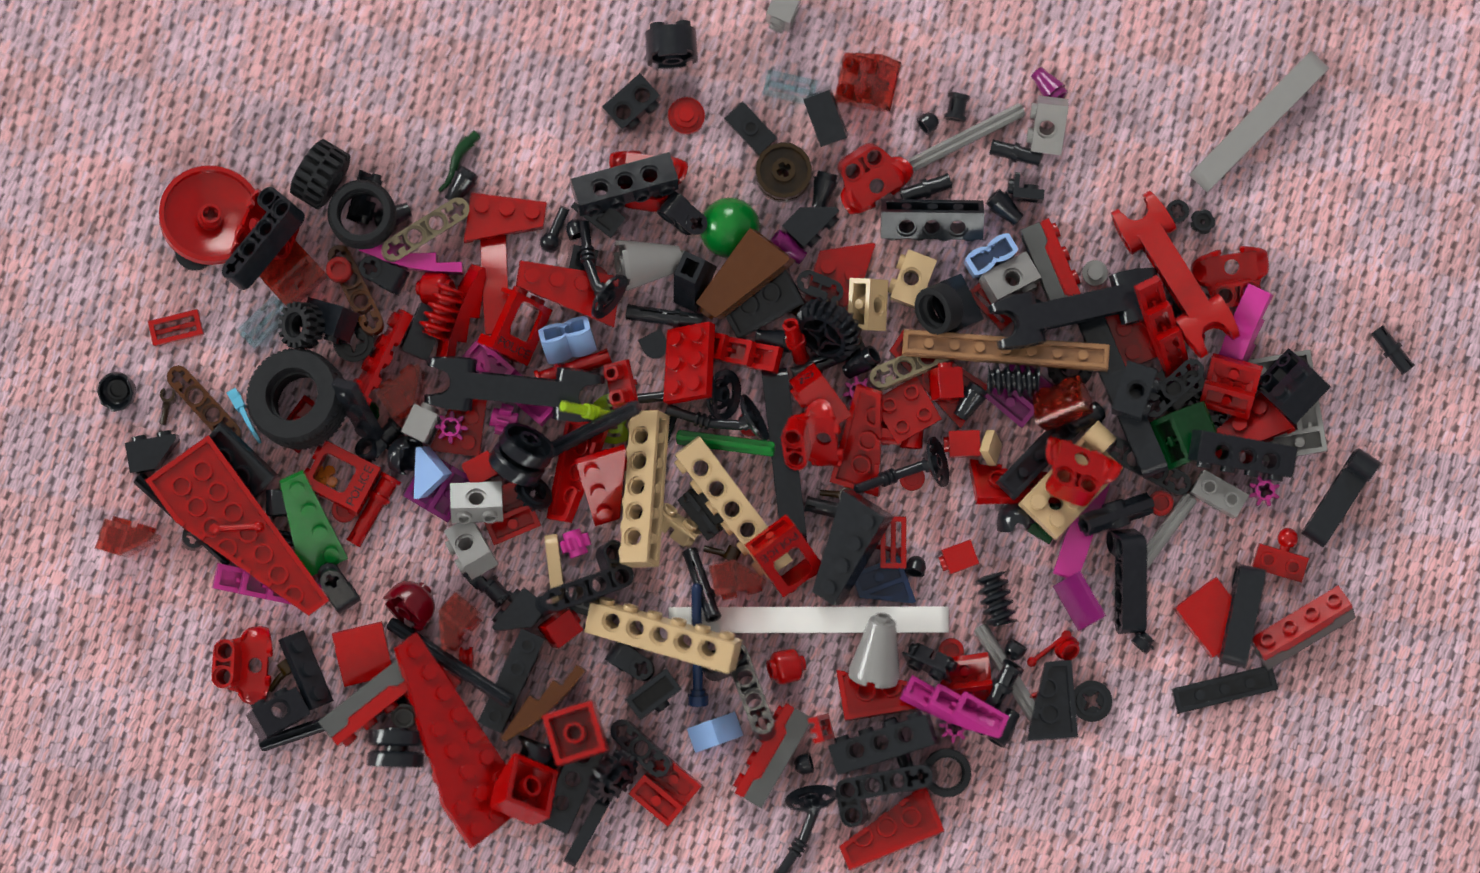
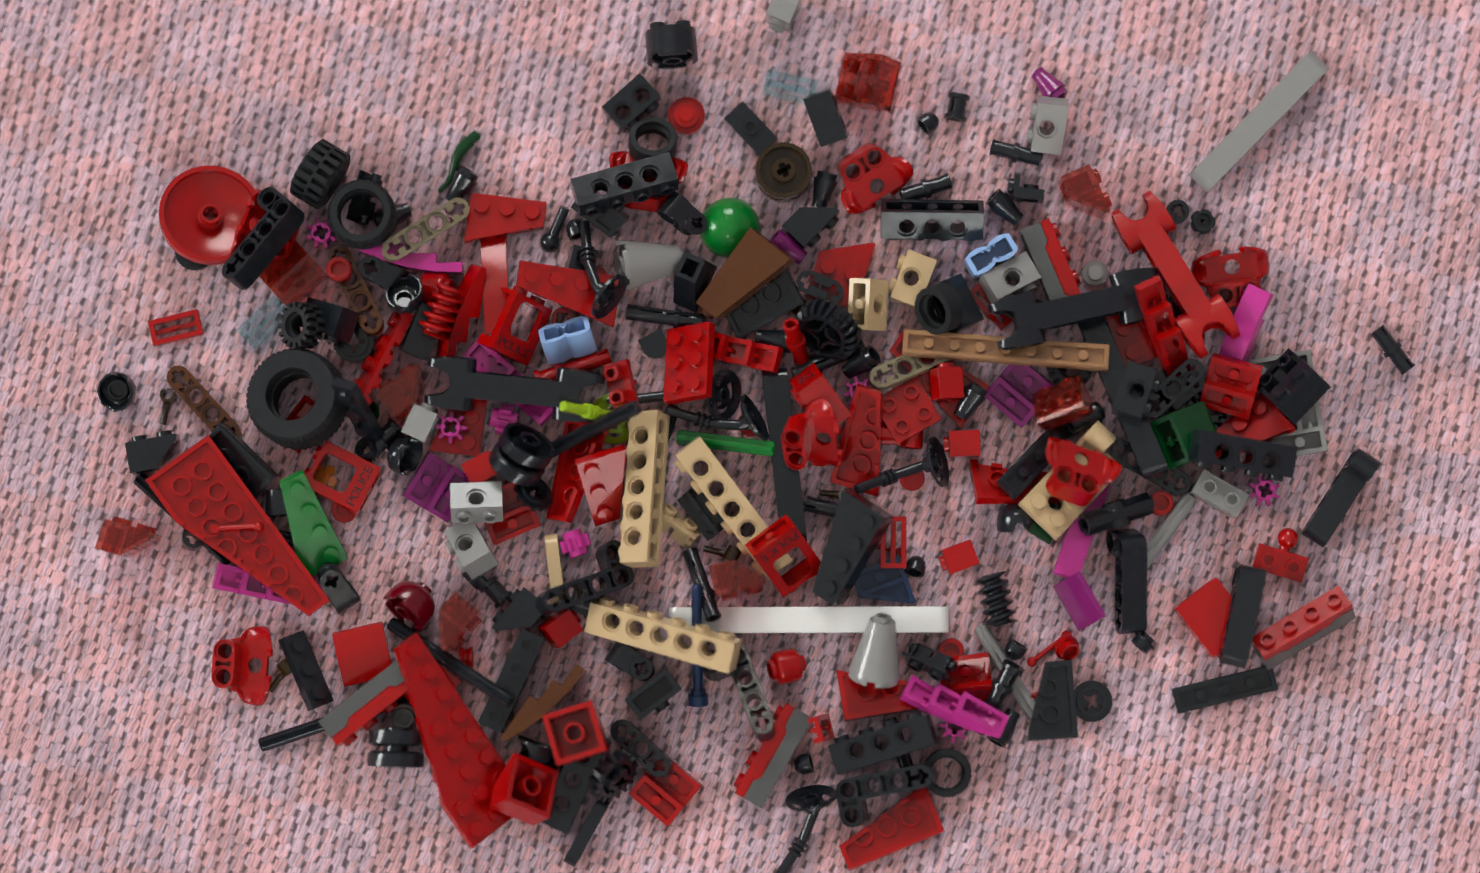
medium azure piece [227,388,261,444] -> none
black brick [246,687,311,742] -> none
red pin [346,471,402,547] -> none
light blue slope [414,446,452,499] -> none
light blue slope [687,712,744,753] -> none
light grey axle [909,104,1025,171] -> none
tan tile [979,430,1002,466] -> none
black piece [987,363,1040,398] -> none
none -> dark pink gear [306,218,337,249]
none -> black hair [385,273,424,314]
none -> red bush [551,308,574,324]
none -> black tyre [628,116,677,161]
none -> clear red slope [1058,164,1112,220]

